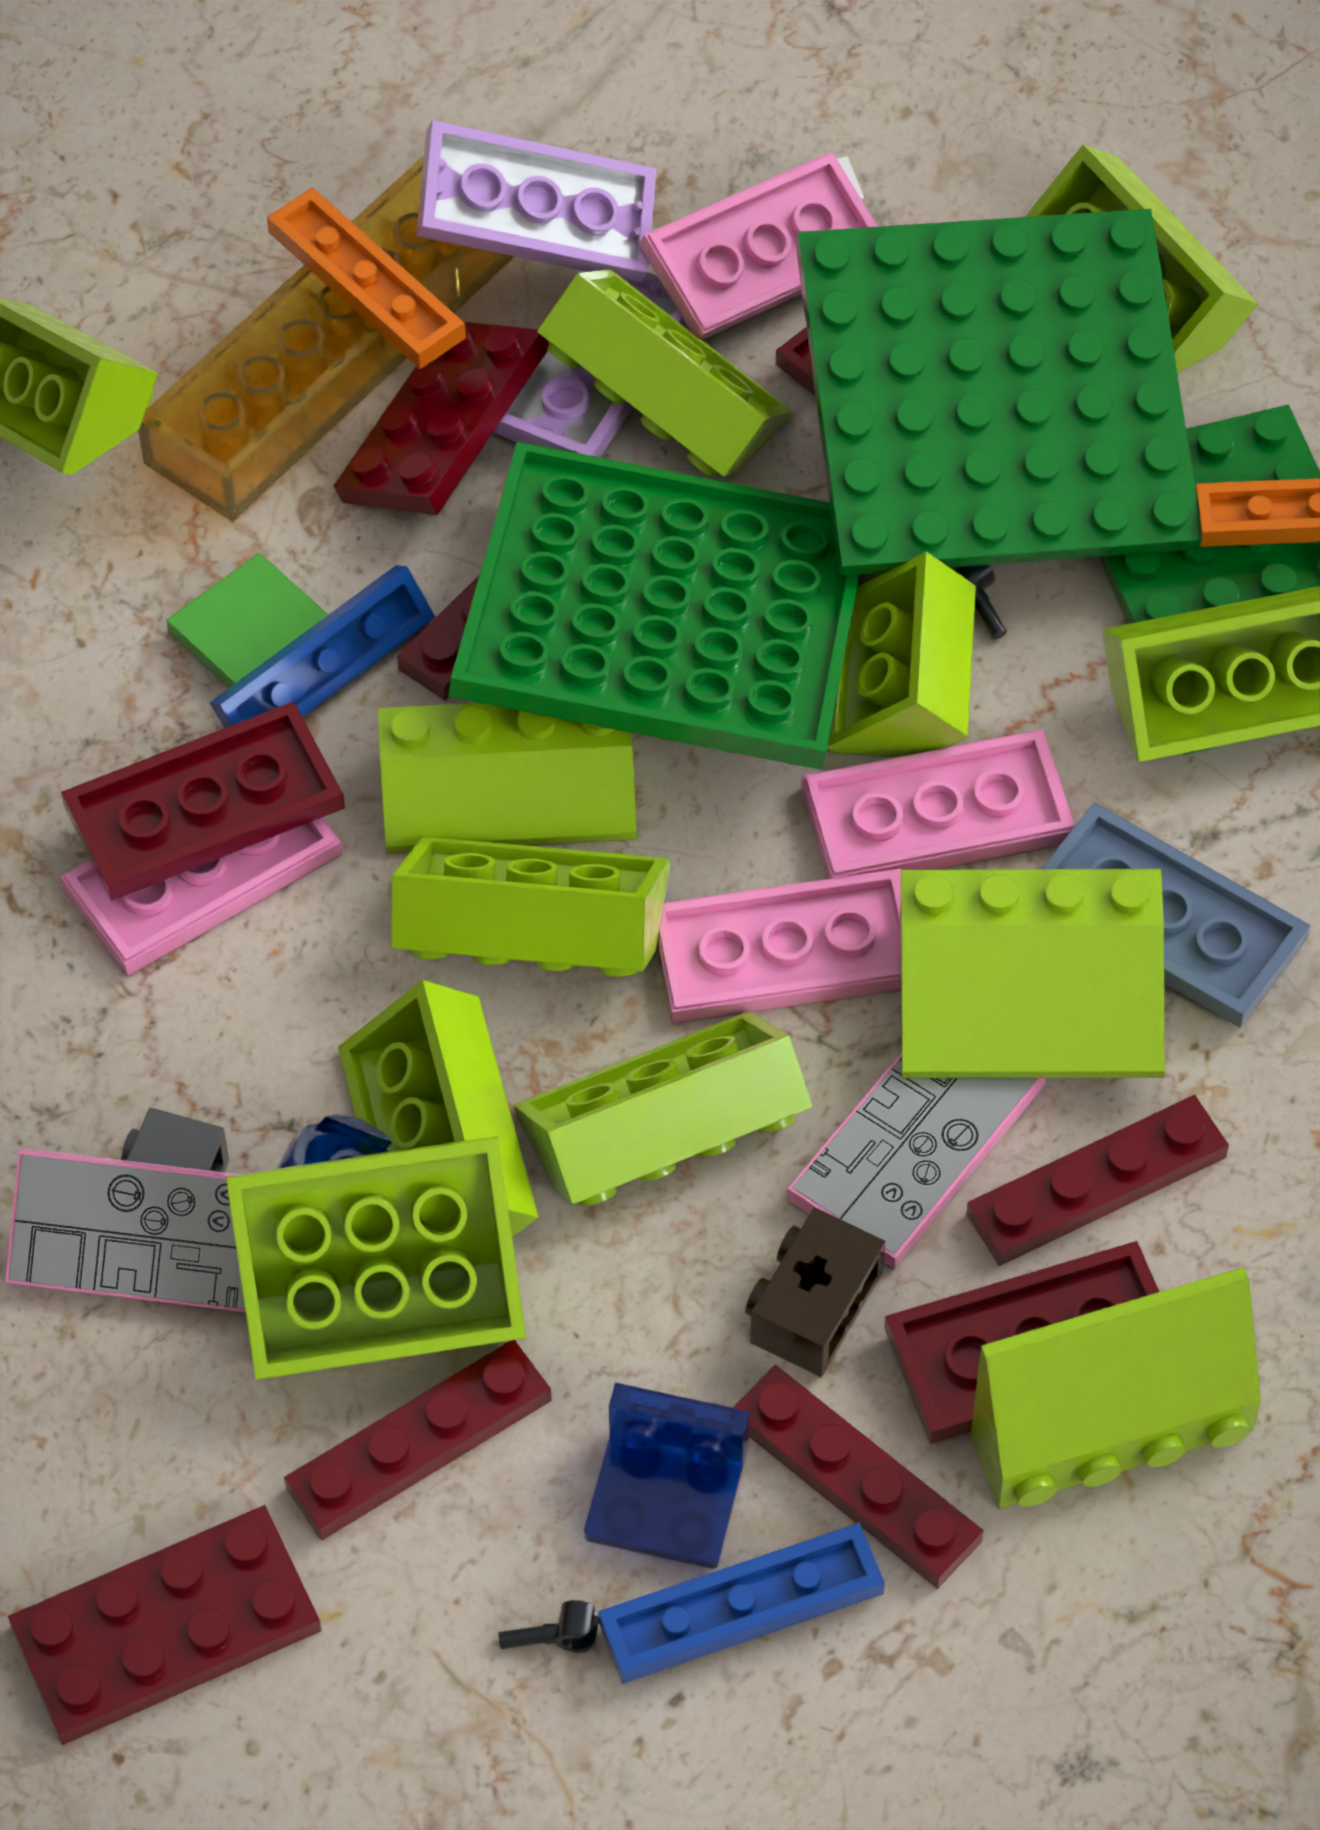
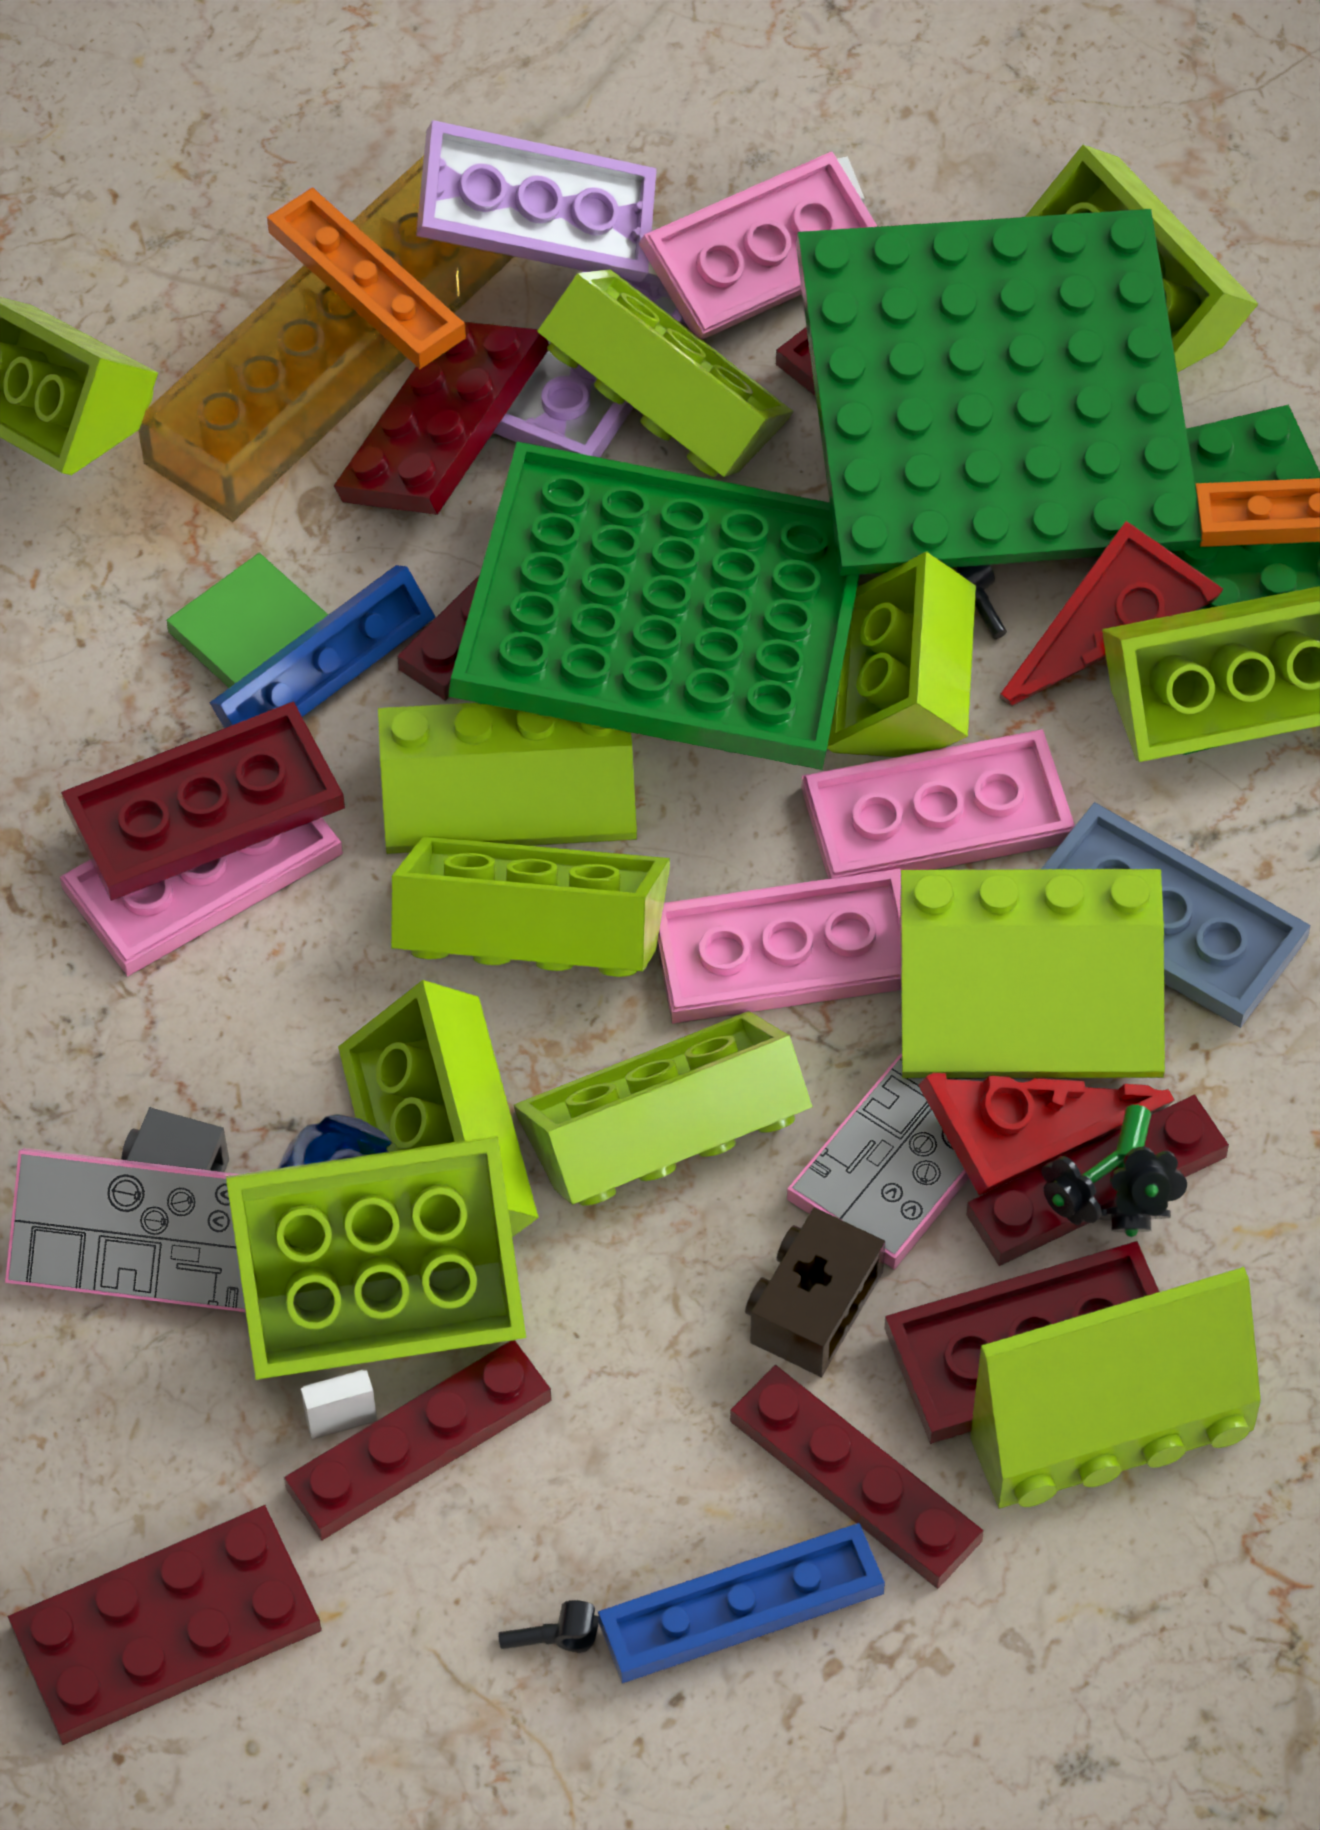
clear blue bracket [584,1382,750,1569] -> none
none -> white tile [301,1370,377,1439]
none -> red wing [918,1073,1175,1196]
none -> red wing [999,521,1223,706]
none -> black plant [1041,1105,1187,1237]

